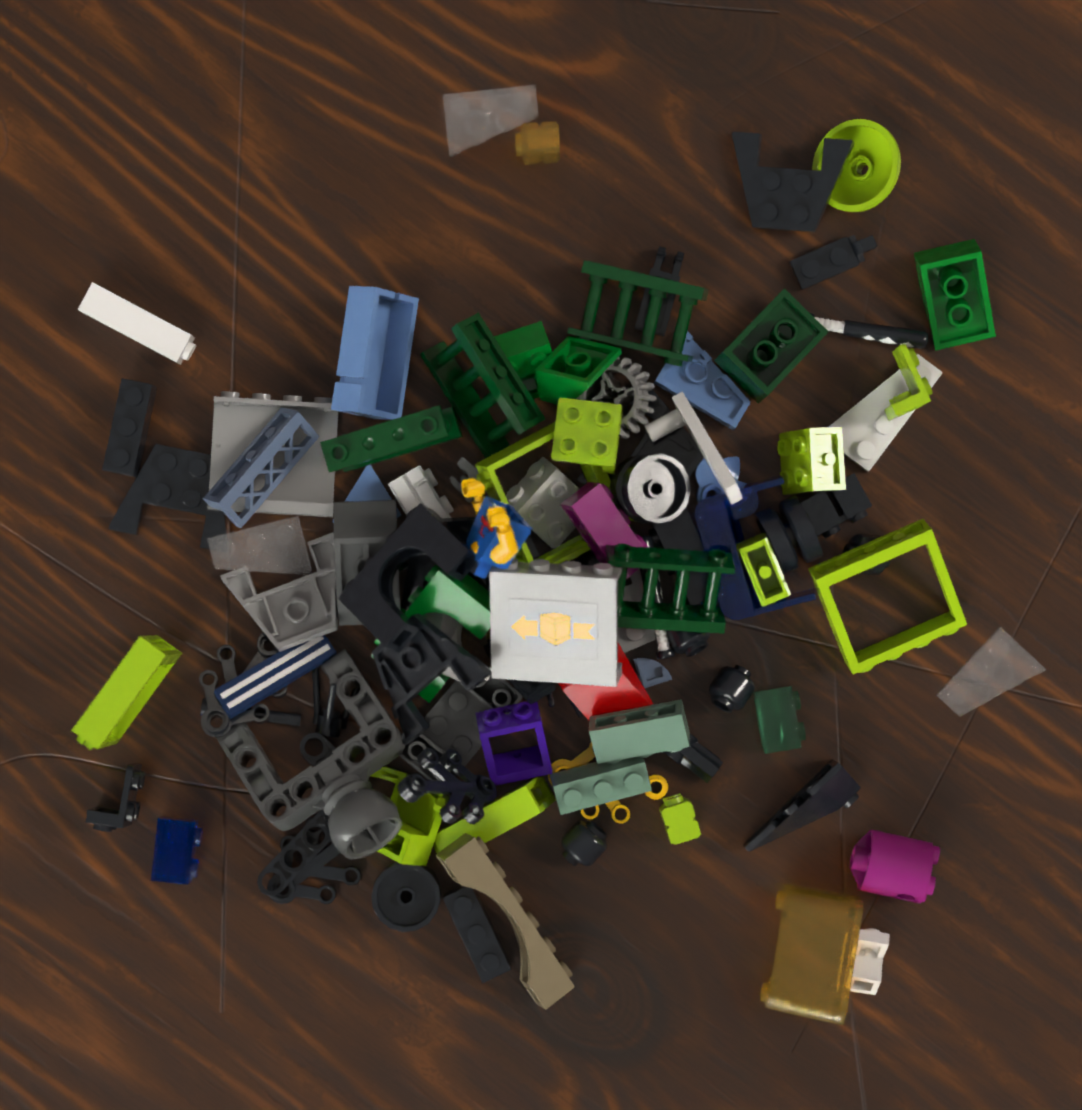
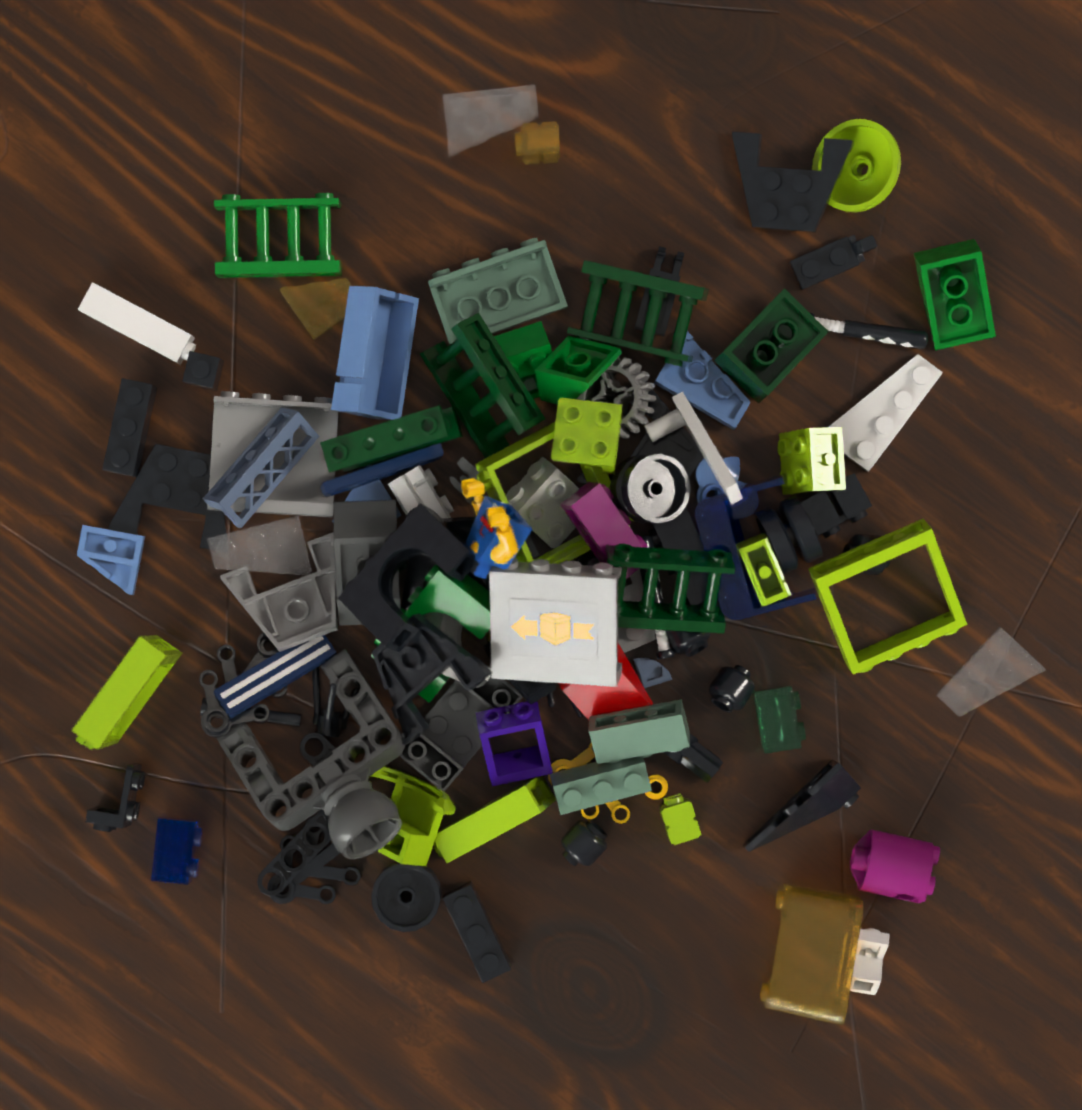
black plant [398,748,497,825] -> none
dark tan arch [436,833,575,1010] -> none
lime bracket [884,344,933,421] -> none
none -> medium blue wing [77,525,145,595]
none -> black brick [182,351,224,391]
none -> green fence [214,193,342,278]
none -> clear yellow wing [279,278,352,340]
none -> dark blue tile [320,443,444,498]
none -> sand green bracket [428,238,568,344]

